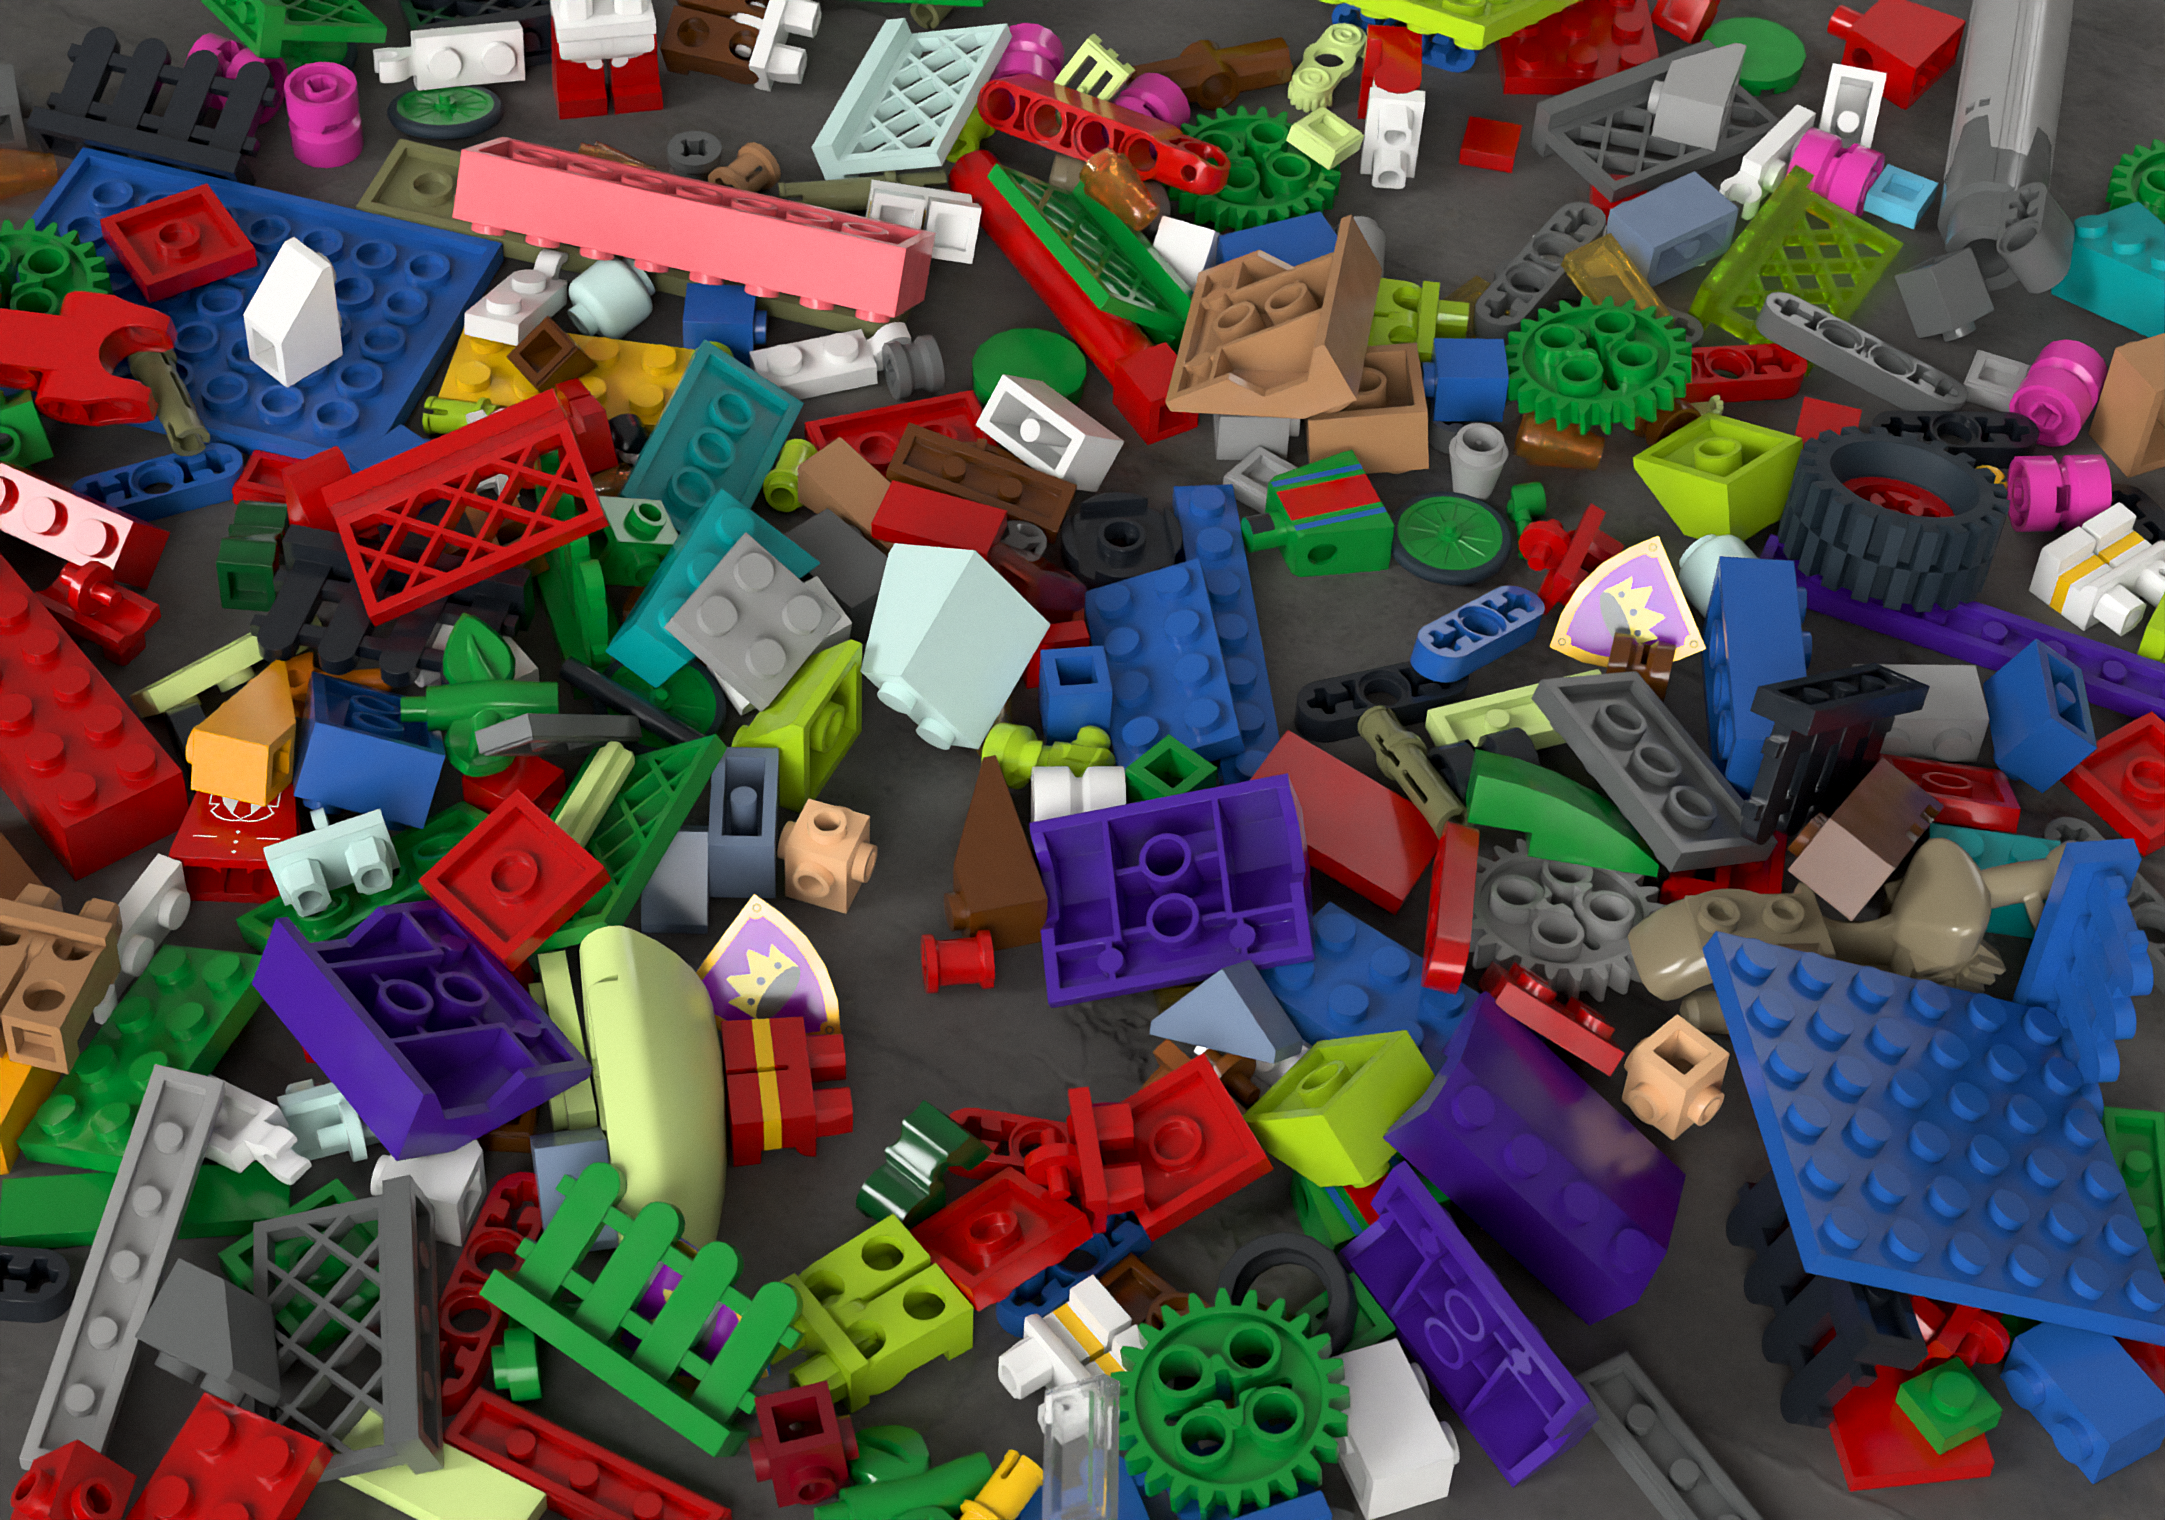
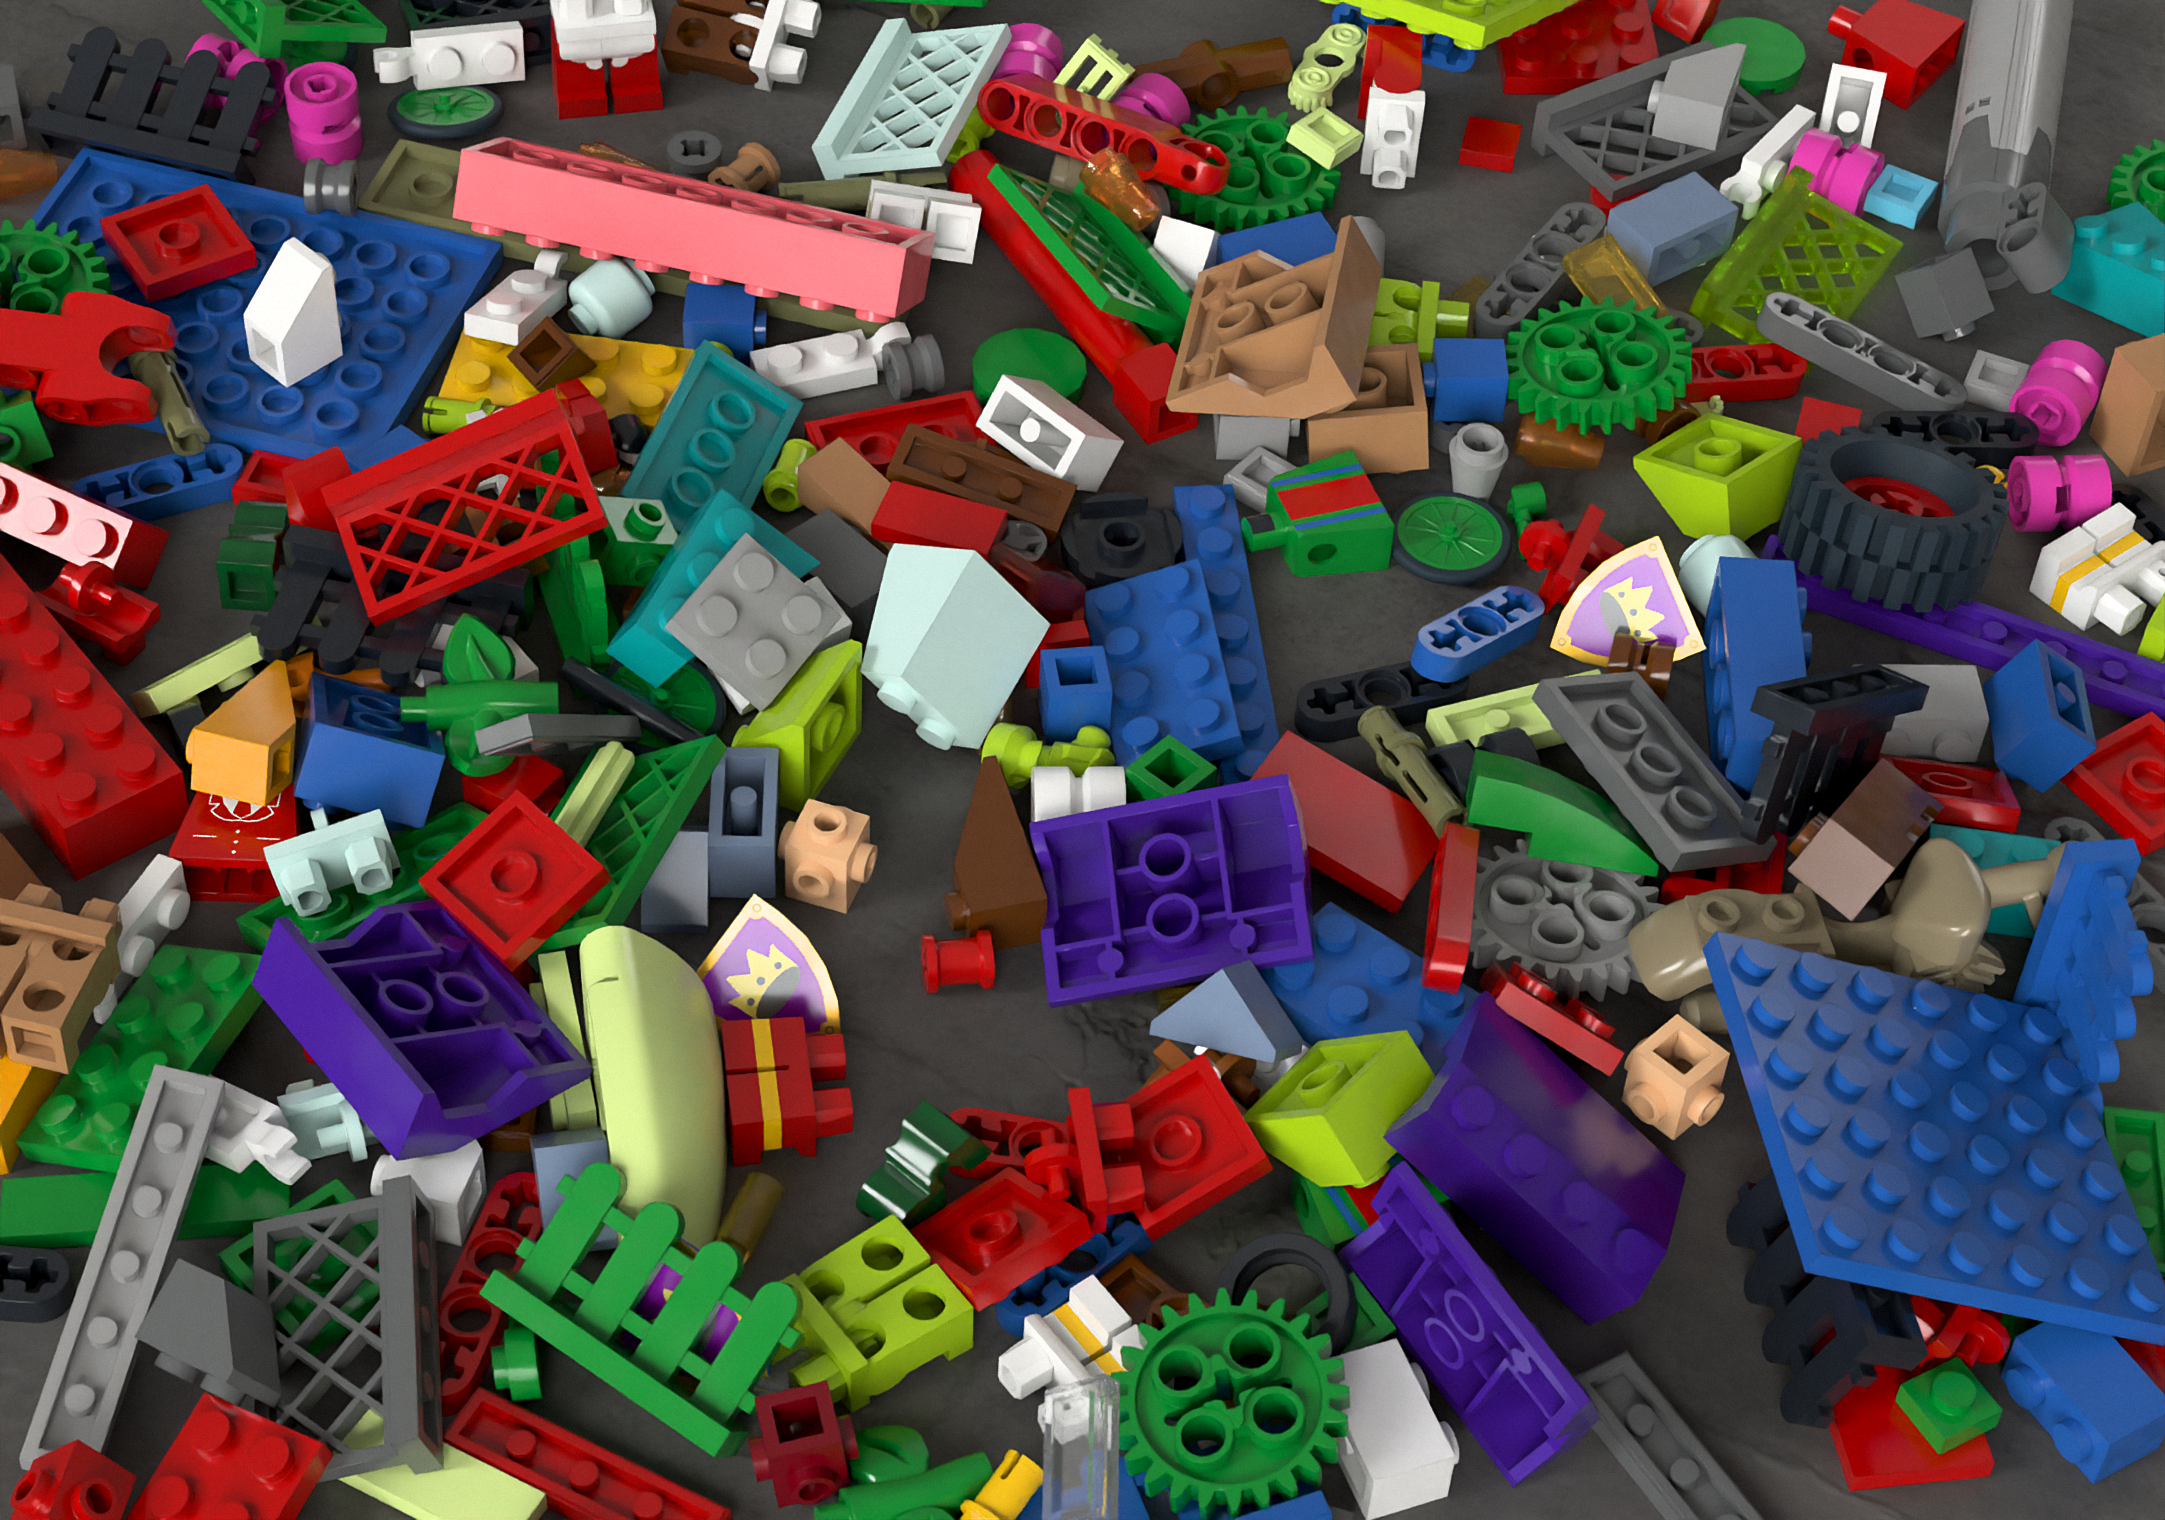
none -> dark grey wheel [304,157,360,217]
none -> clear yellow piece [712,1172,784,1264]

